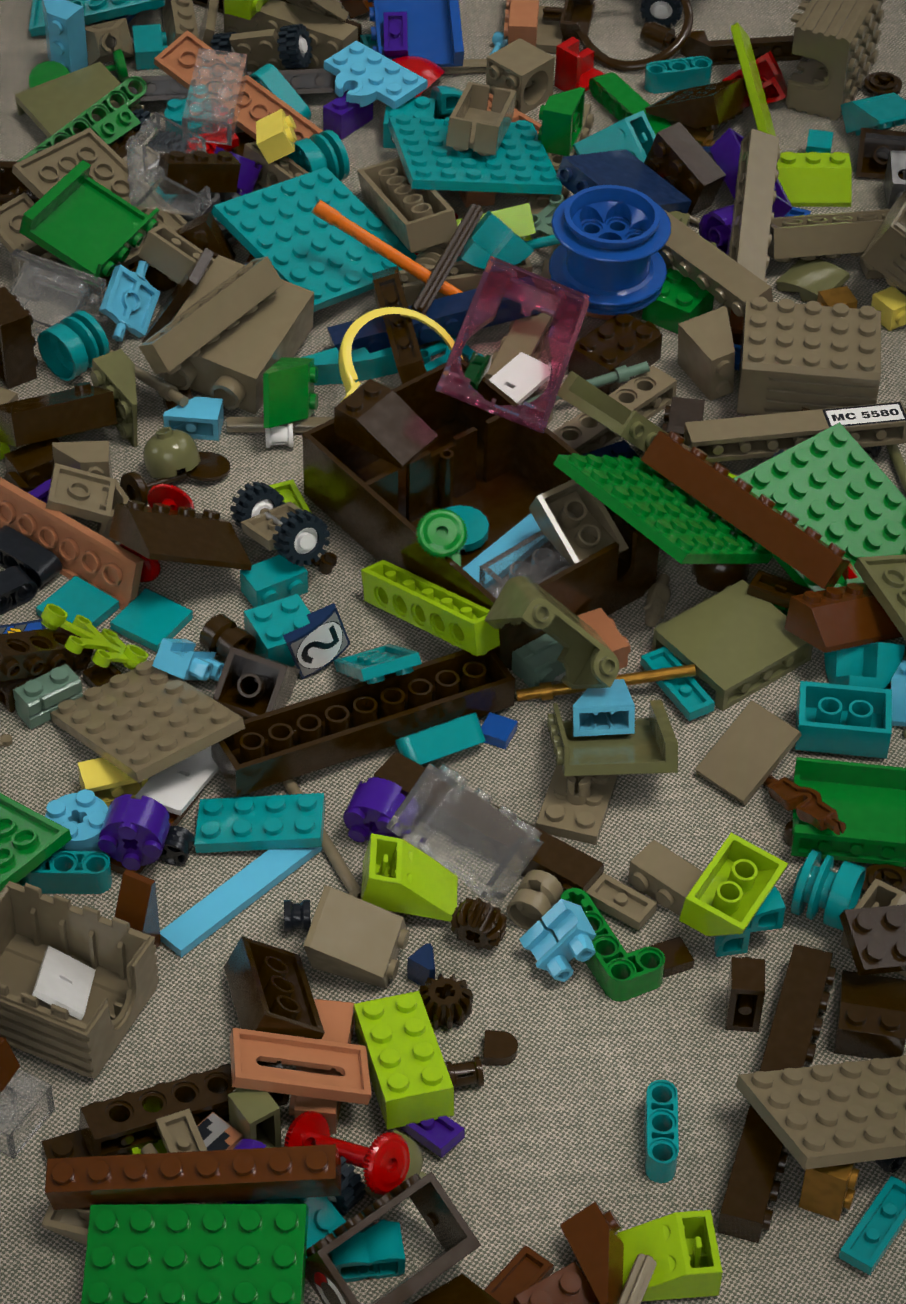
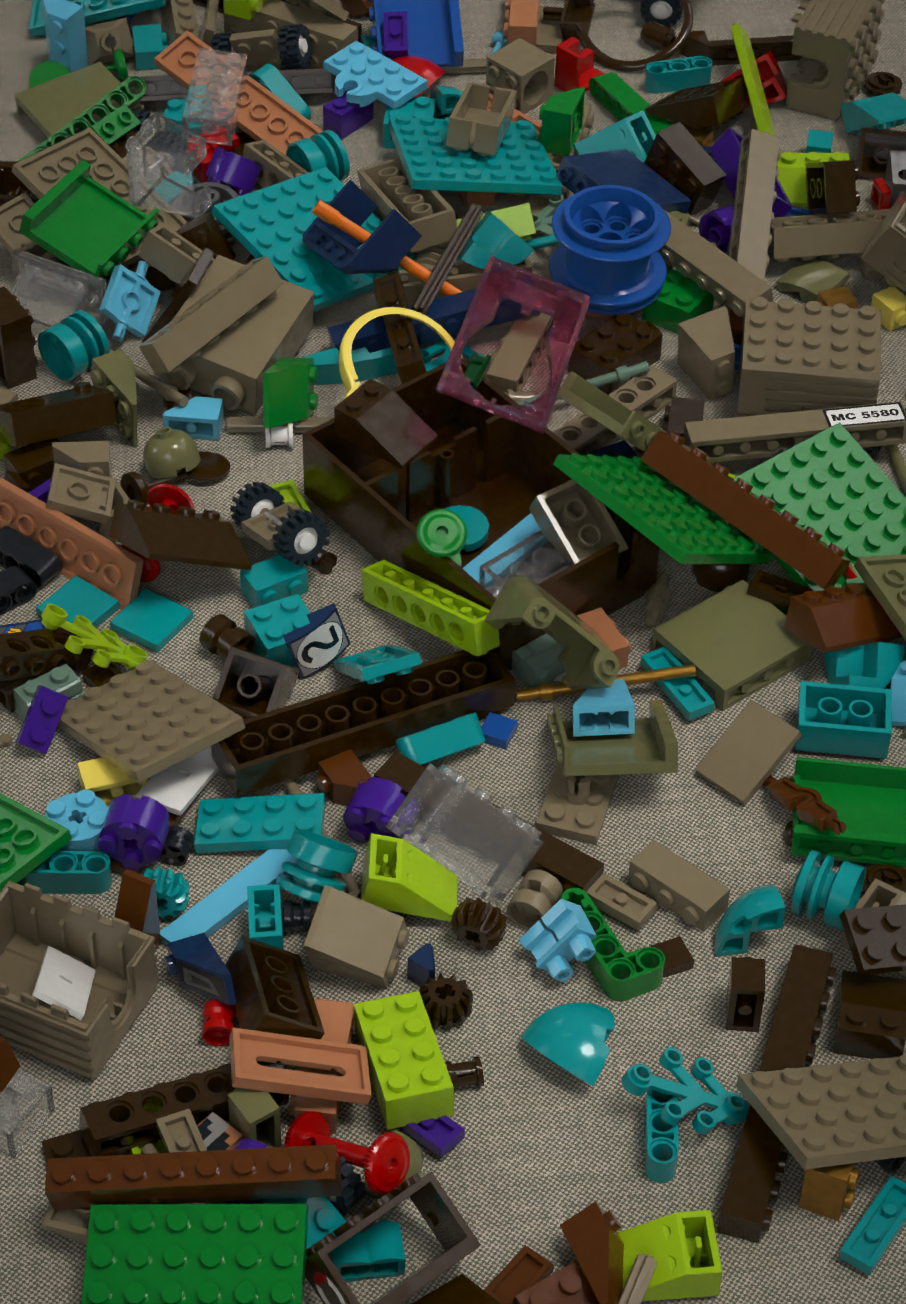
medium azure hips [152,638,224,681] -> none
dark brown brick [156,151,241,193] -> none
light yellow brick [256,109,297,164] -> none
dark brown tile [483,1030,518,1066] -> none
white piece [489,352,556,405] -> none
lime slope [679,832,788,936] -> none
none -> dark purple plate [15,685,69,754]
none -> teal gear [143,865,190,920]
none -> dark blue slope [164,933,236,1005]
none -> red wheel [202,999,236,1046]
none -> teal brick [247,884,284,950]
none -> teal wheel [276,830,358,903]
none -> dark blue windscreen [302,180,422,274]
none -> reddish brown slope [316,749,372,806]
none -> teal brick [521,1002,615,1086]
none -> teal plant [622,1047,749,1135]
none -> dark brown brick [805,160,860,214]
none -> red tile [870,177,892,210]

